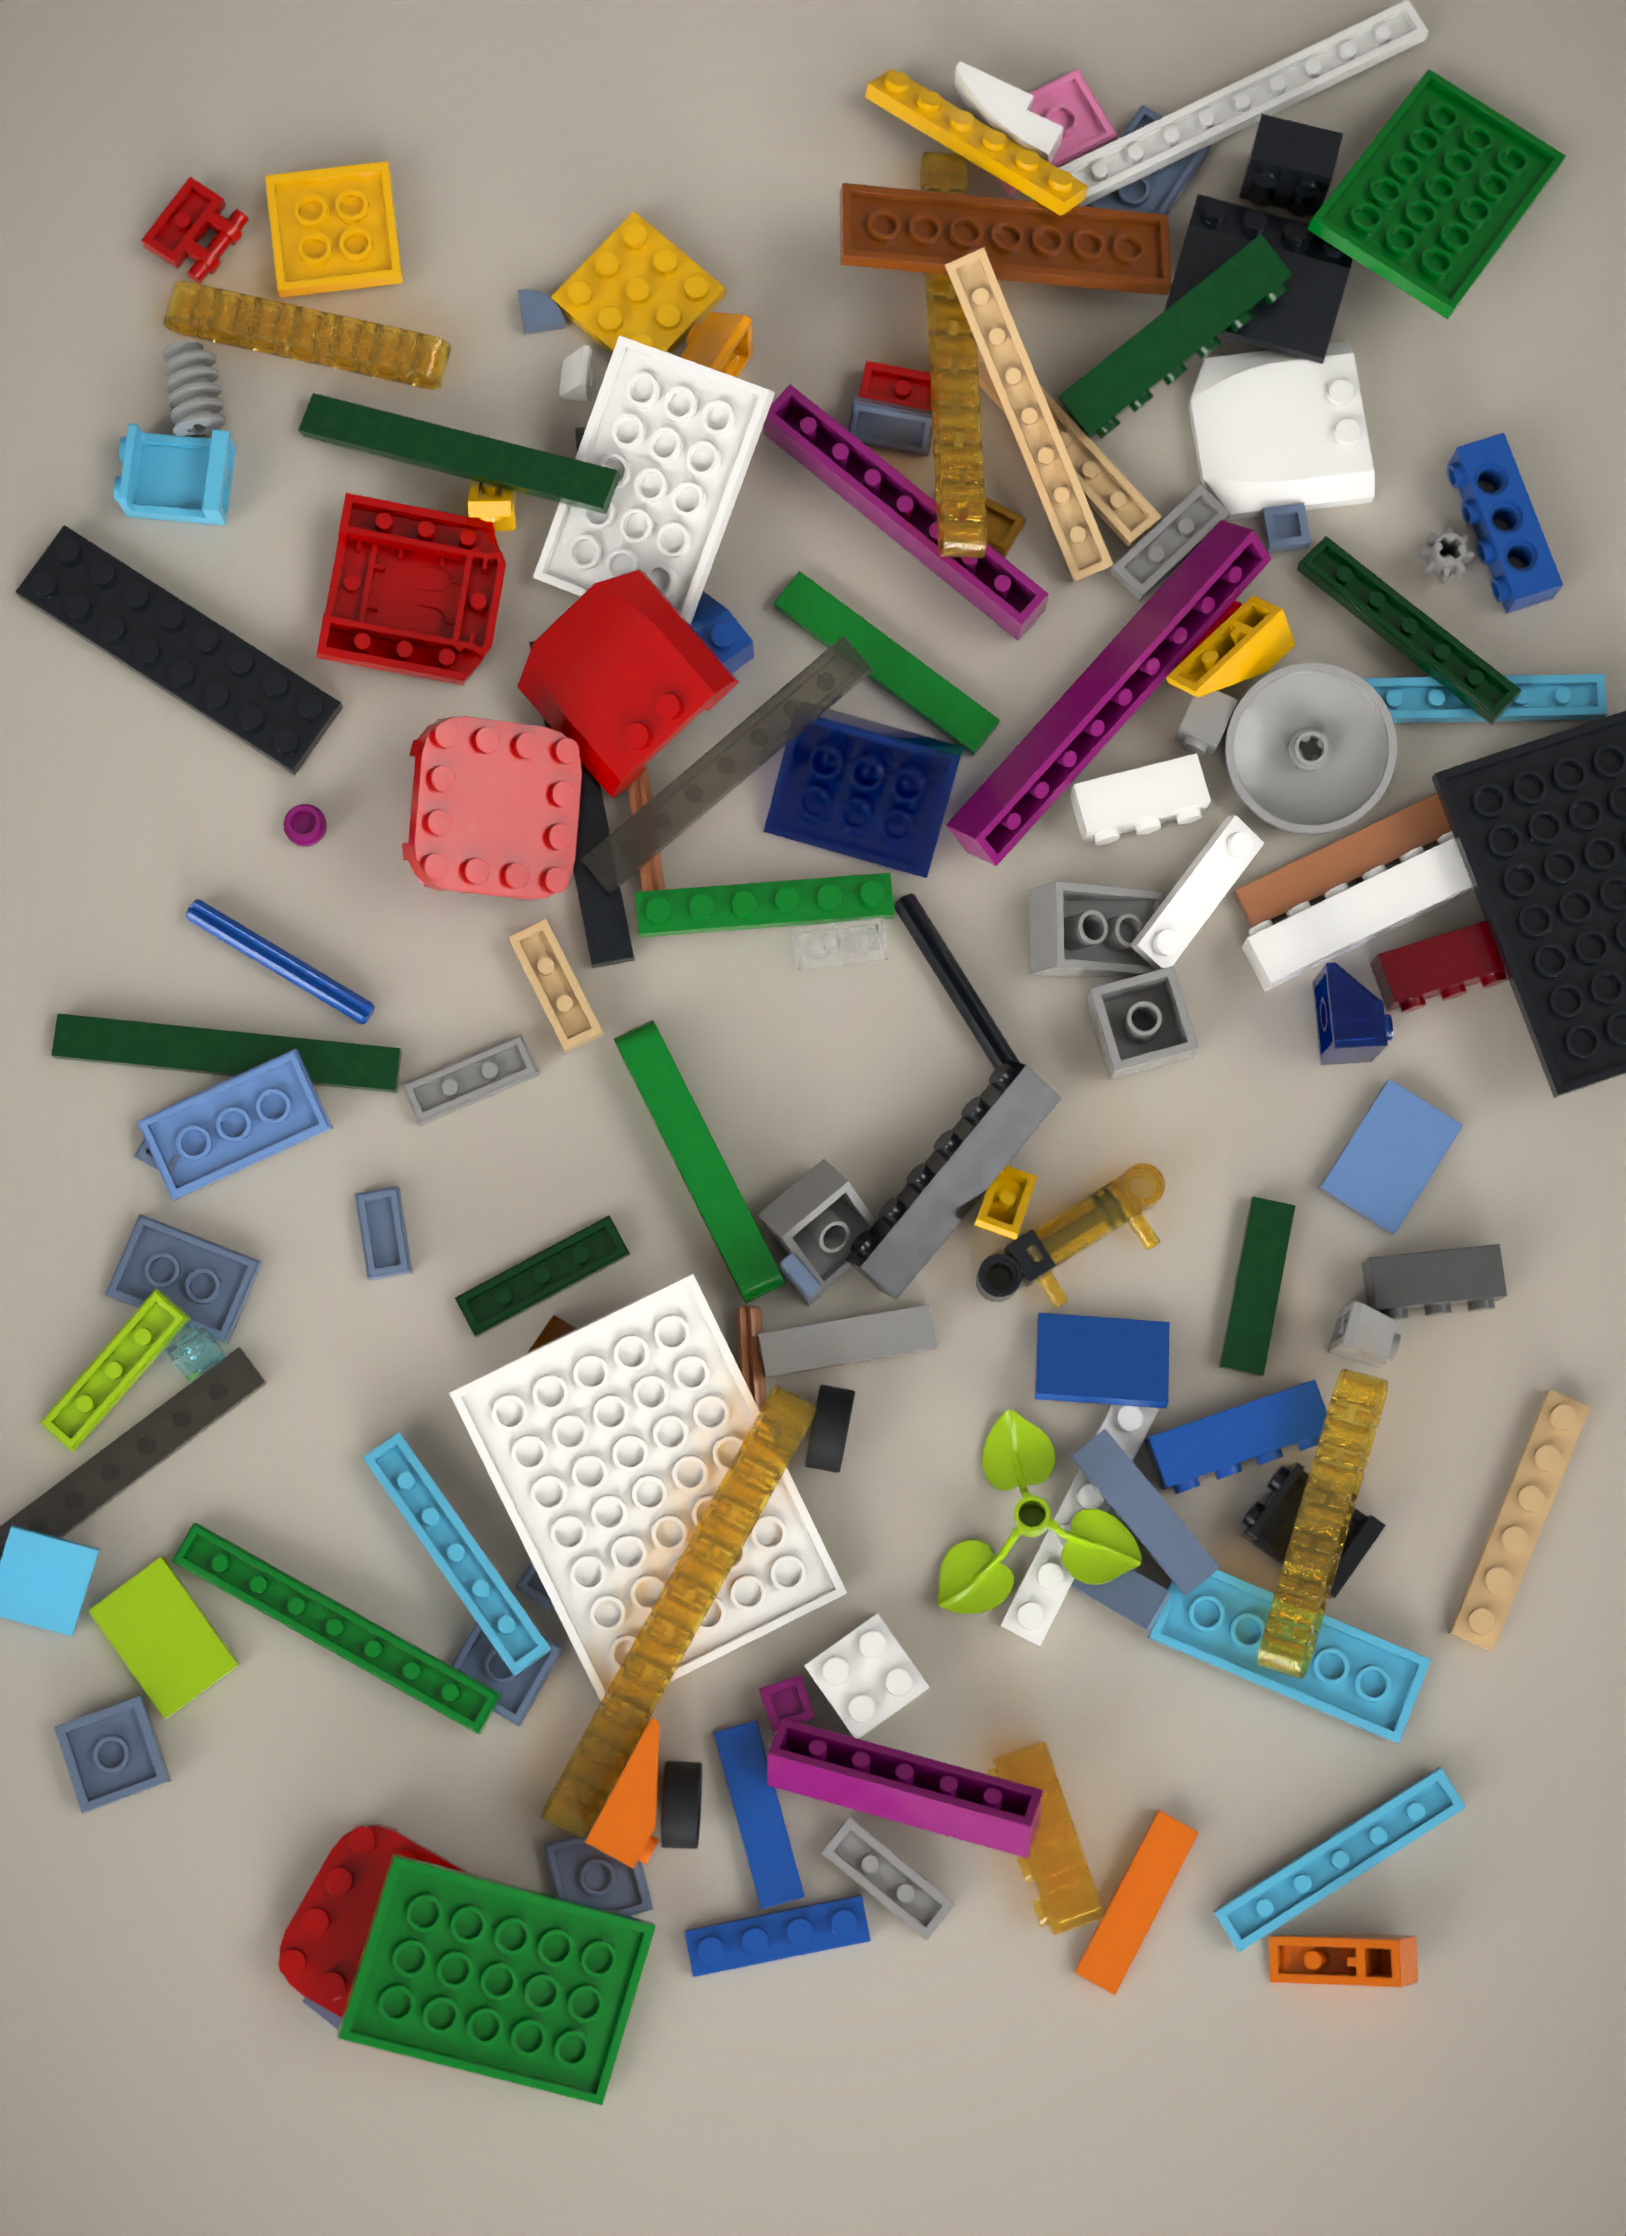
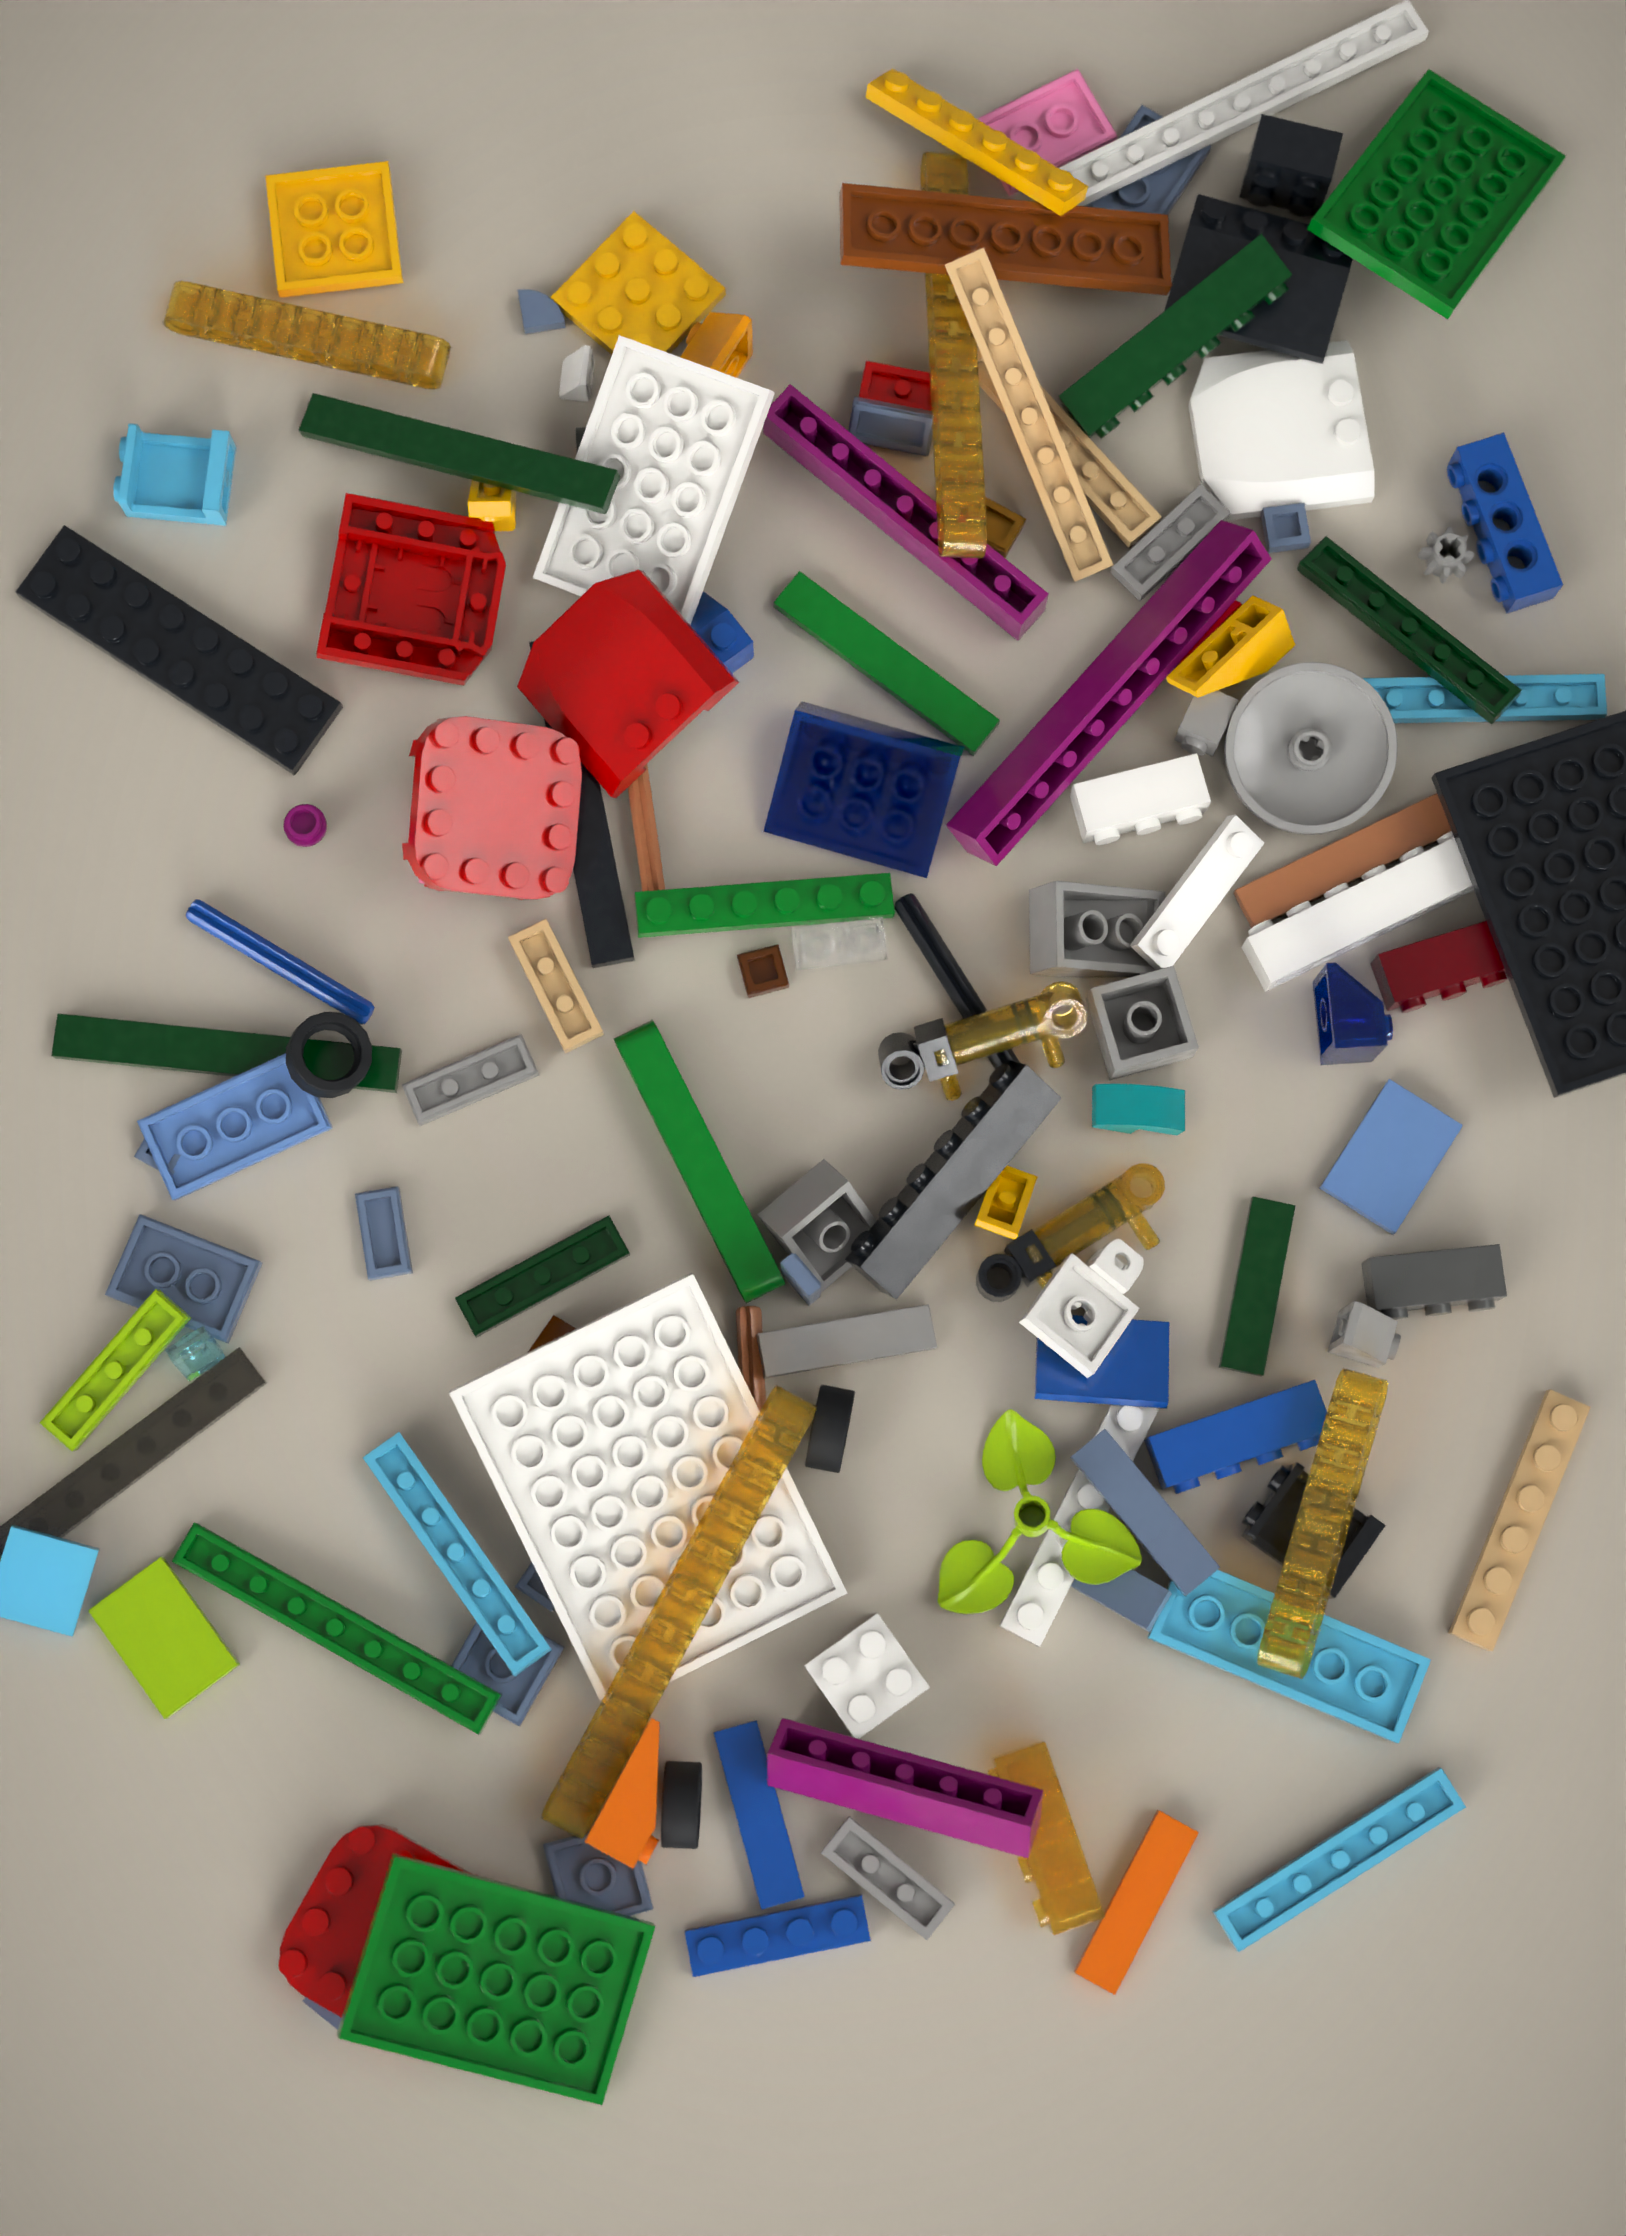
sand blue plate [54,1695,171,1813] -> none
red plate [141,177,249,284] -> none
light grey piece [162,341,225,437] -> none
clear smoke tile [581,636,873,894] -> none
magenta plate [759,1675,815,1732] -> none
white slope [954,61,1064,163] -> none
orange slope [1269,1934,1418,1987] -> none
none -> black tyre [285,1012,372,1098]
none -> reddish brown tile [737,944,789,998]
none -> clear yellow piece [878,981,1087,1101]
none -> white plate [1019,1239,1144,1378]
none -> teal slope [1092,1084,1185,1136]

